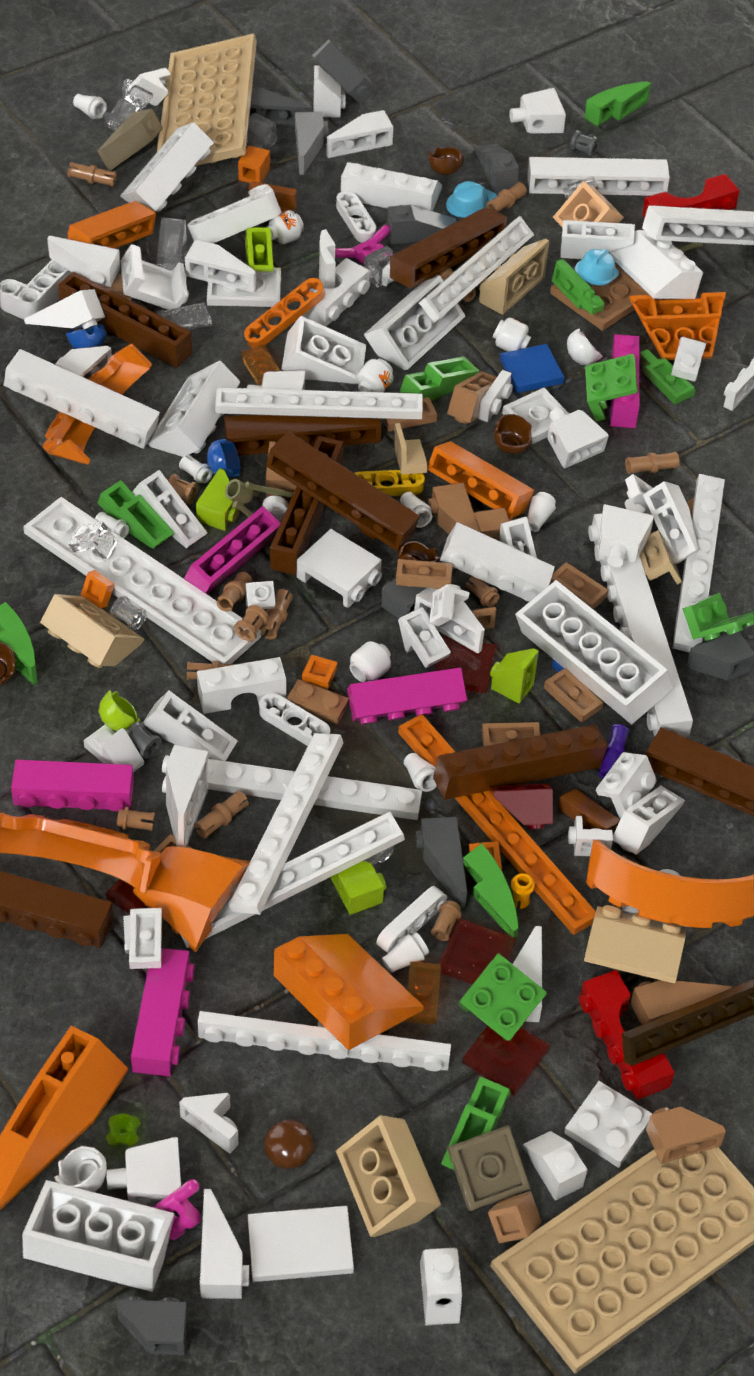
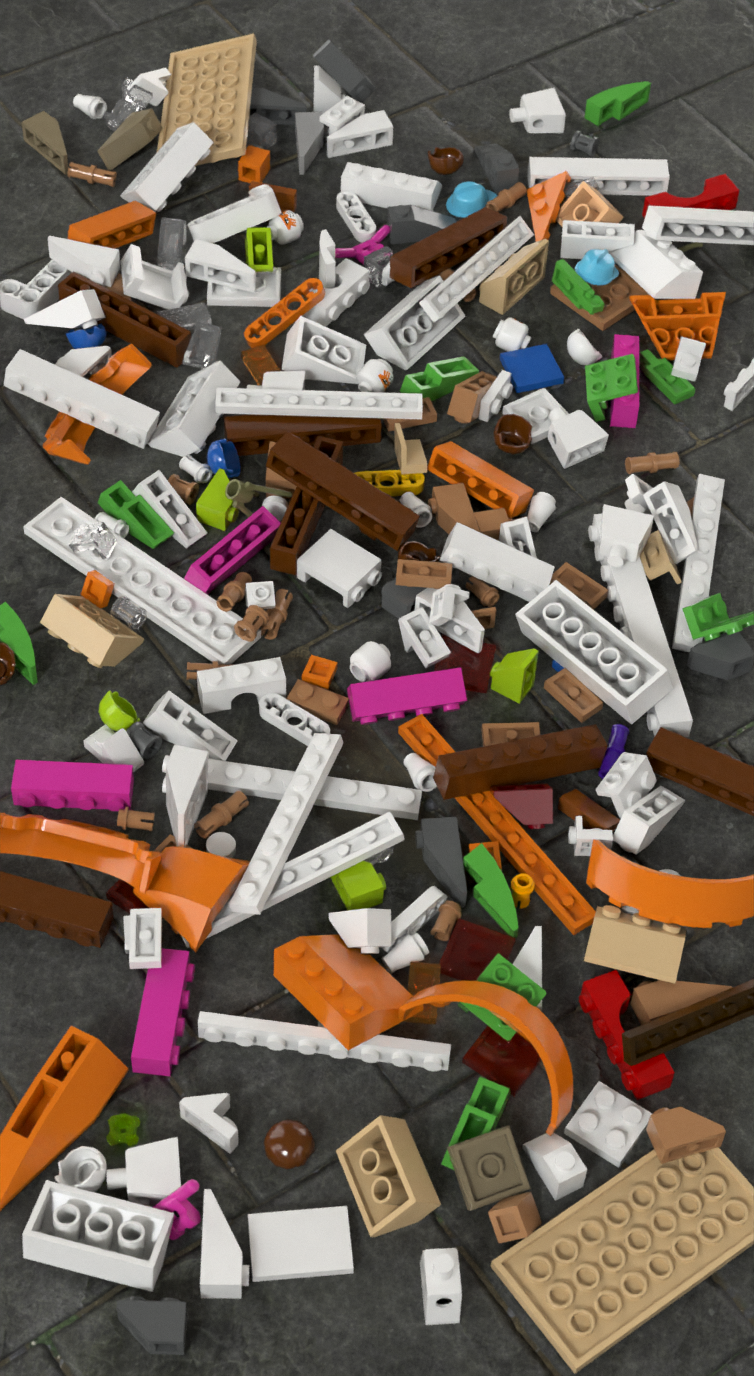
none -> dark tan slope [22,111,68,174]
none -> clear slope [182,322,222,369]
none -> white tile [206,832,236,858]
none -> white bracket [320,96,365,135]
none -> white slope [329,908,392,954]
none -> orange windscreen [398,981,573,1136]
none -> orange wing [527,170,571,242]

